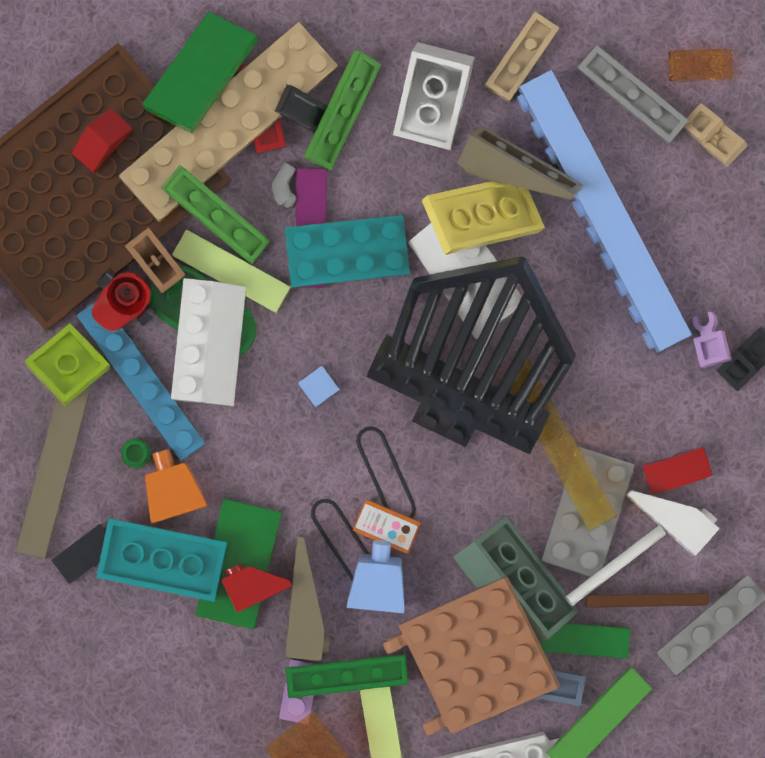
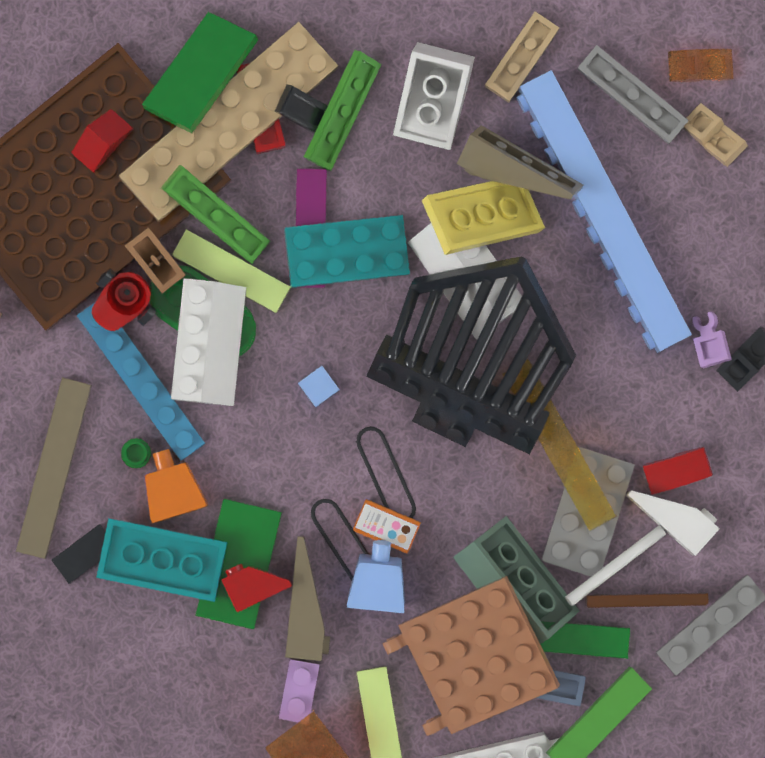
lime plate [24,323,110,406] -> none
light grey arm [271,162,296,208] -> none
green tile [285,654,409,698] -> none

